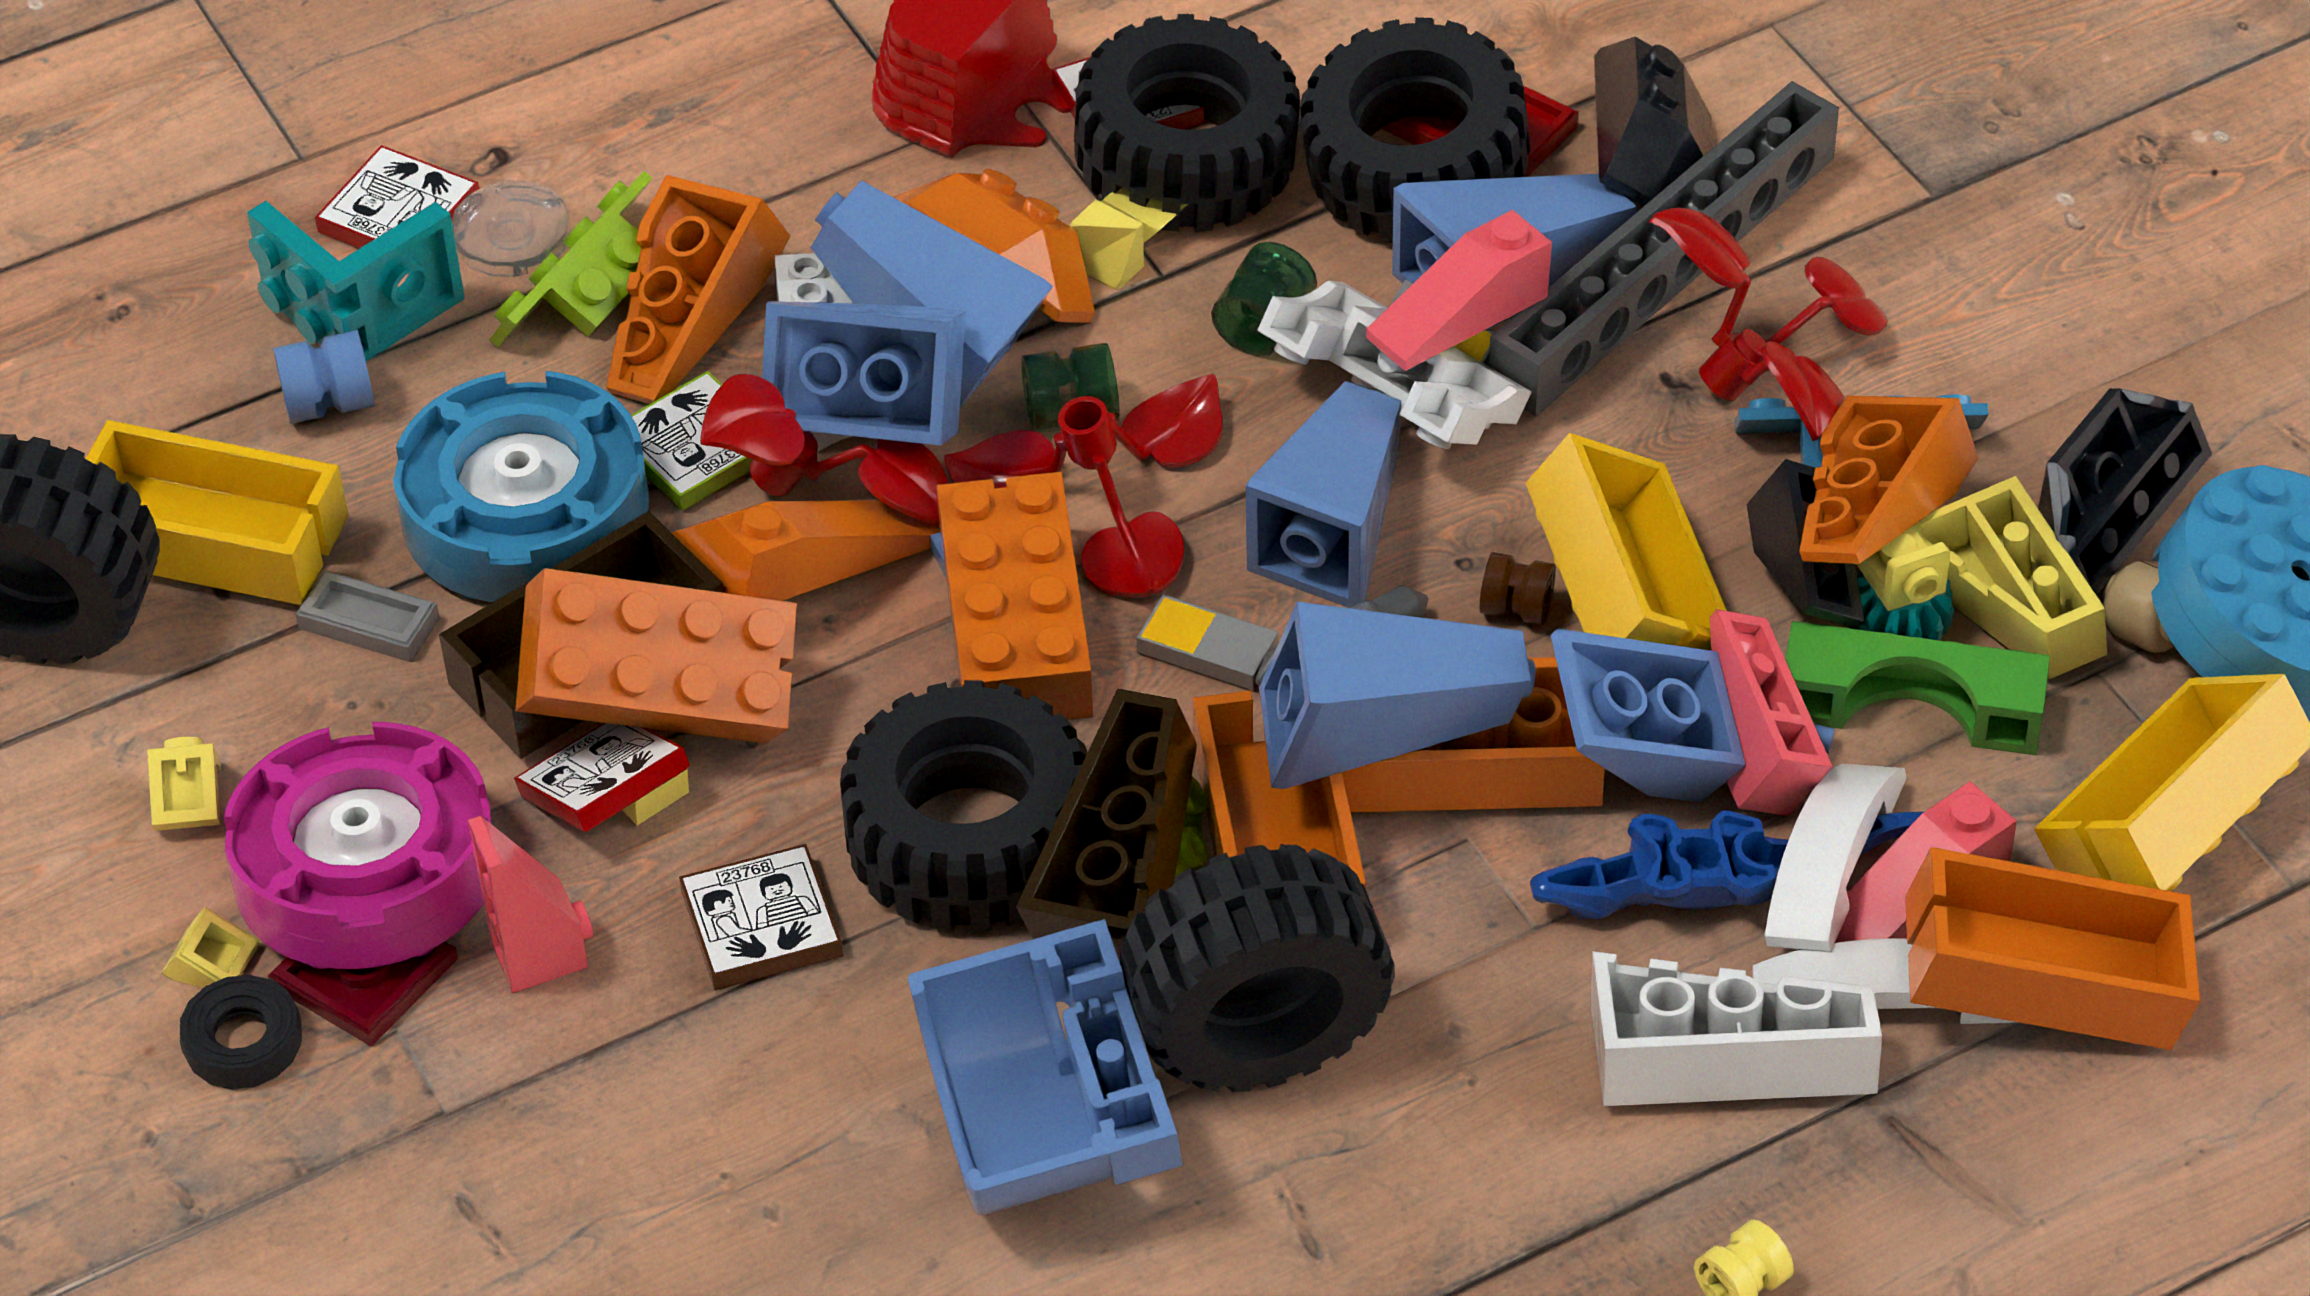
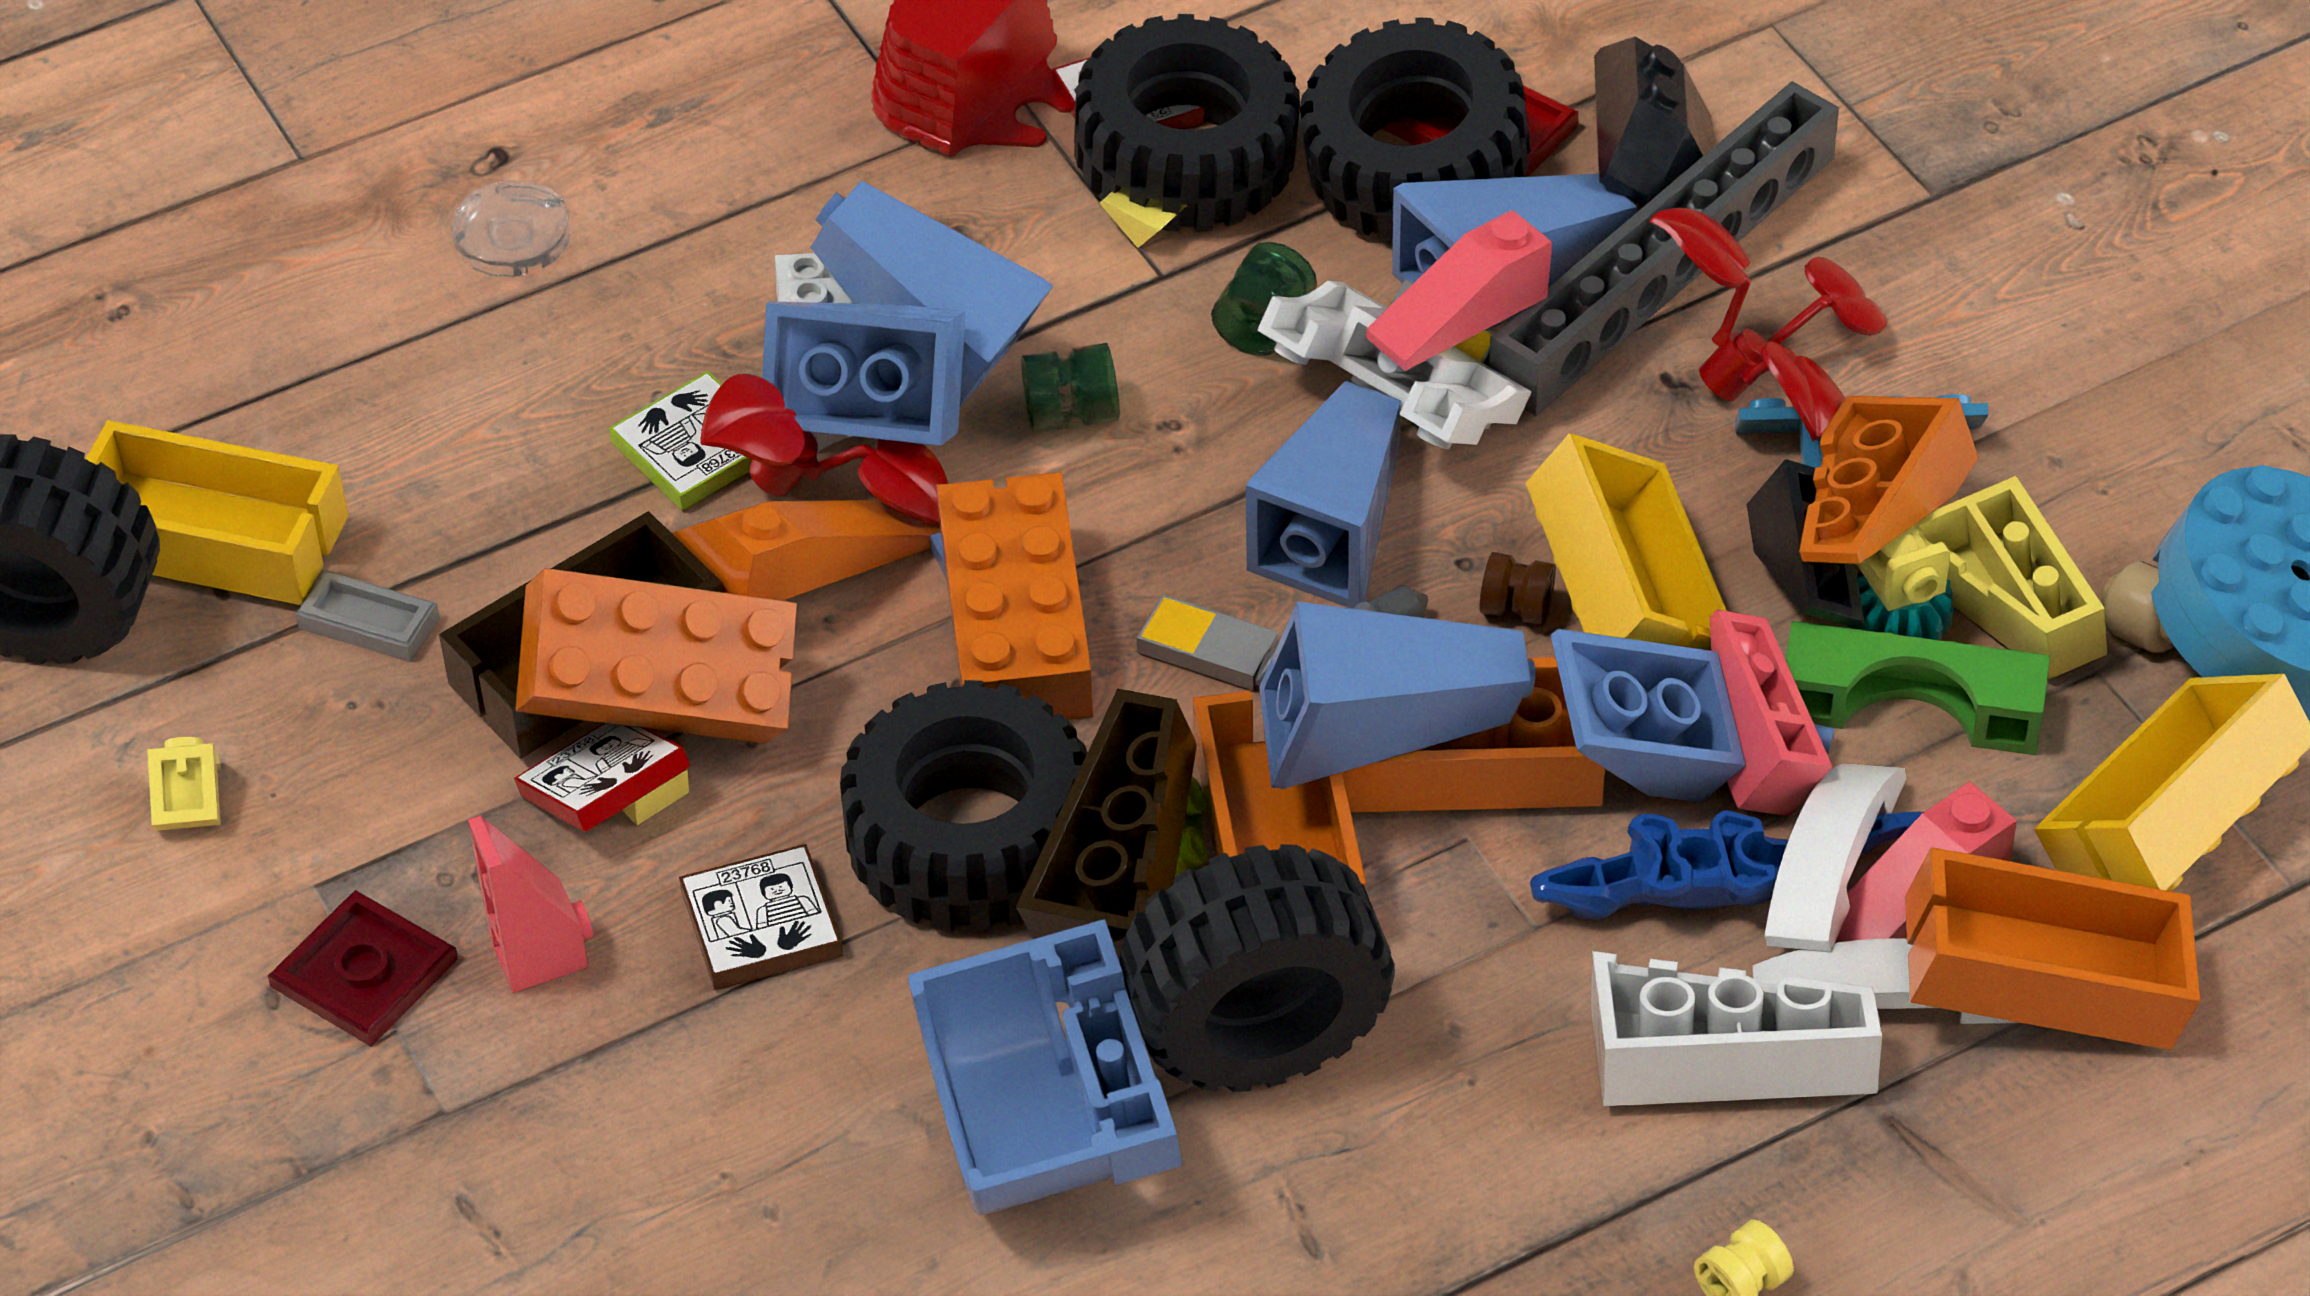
light yellow slope [161,906,261,988] -> none
black tyre [180,975,302,1089] -> none
dark pink piece [224,722,492,969] -> none
teal bracket [247,201,465,361] -> none
medium blue wheel [273,330,375,424] -> none
tile [315,145,481,248] -> none
dark azure piece [393,371,649,602] -> none
lime bracket [489,171,653,348] -> none
orange wedge [606,175,791,404] -> none
orange wedge [893,169,1095,323] -> none
red plant [944,373,1224,597] -> none
light yellow slope [1070,199,1144,290] -> none
black wedge [2038,388,2212,596] -> none

